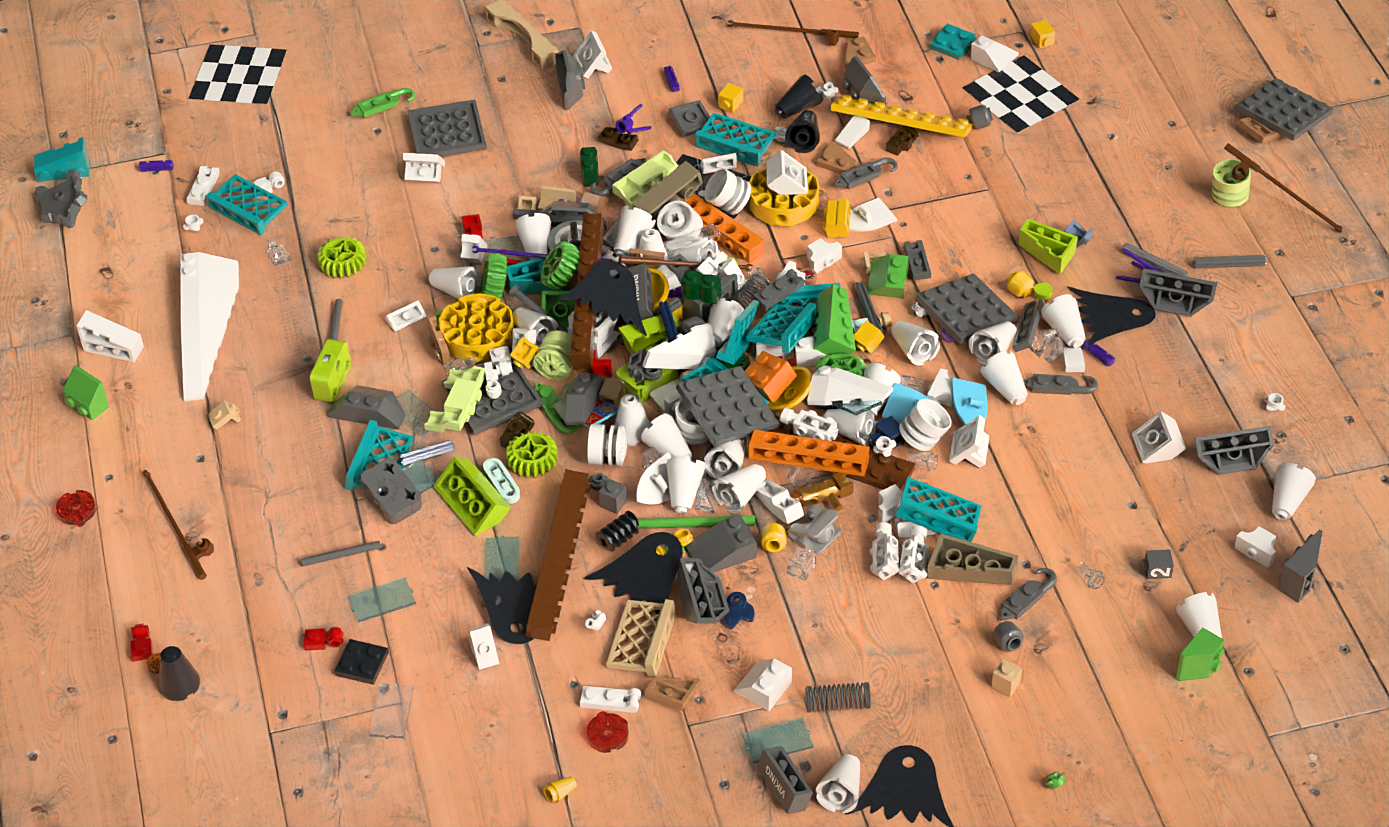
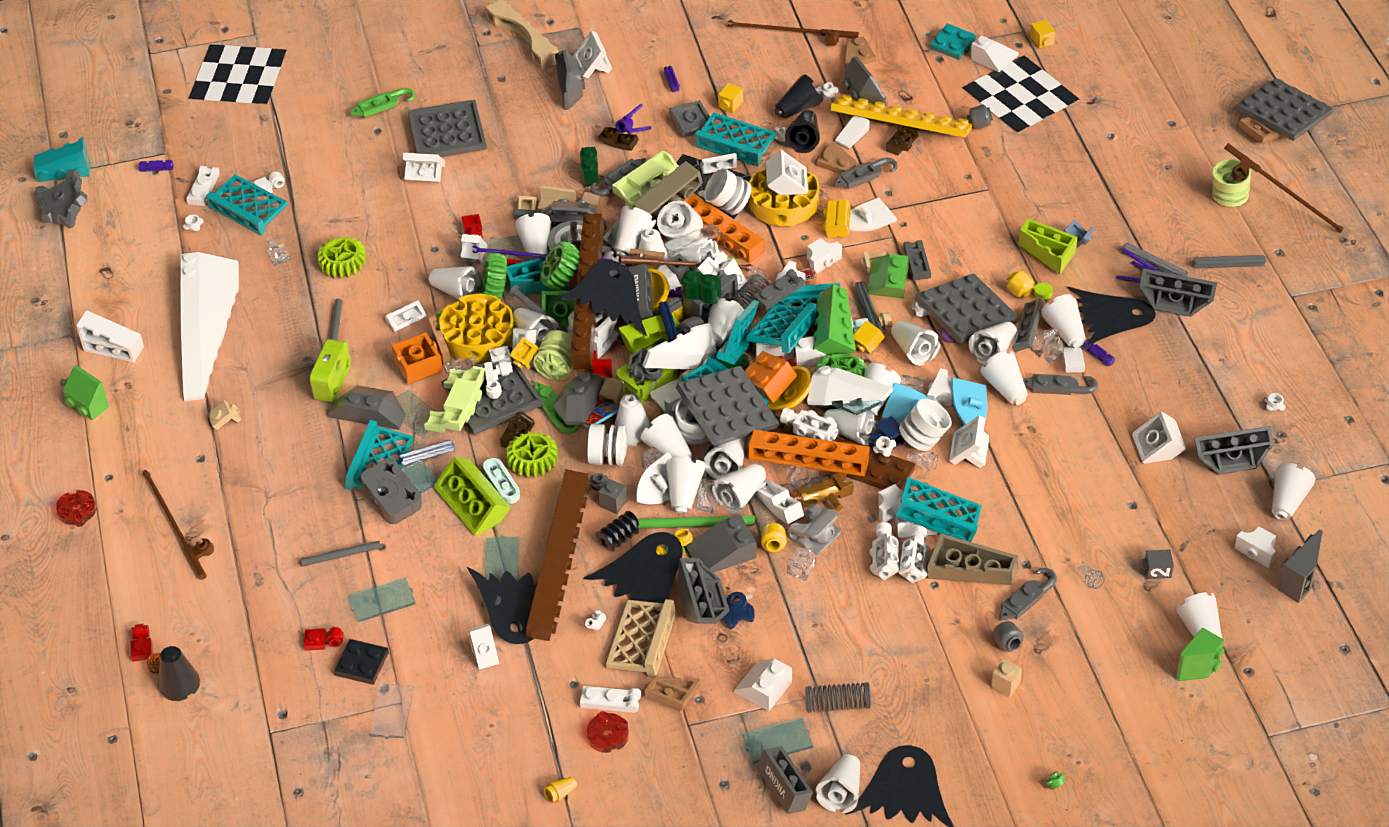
none -> orange brick [392,332,443,384]

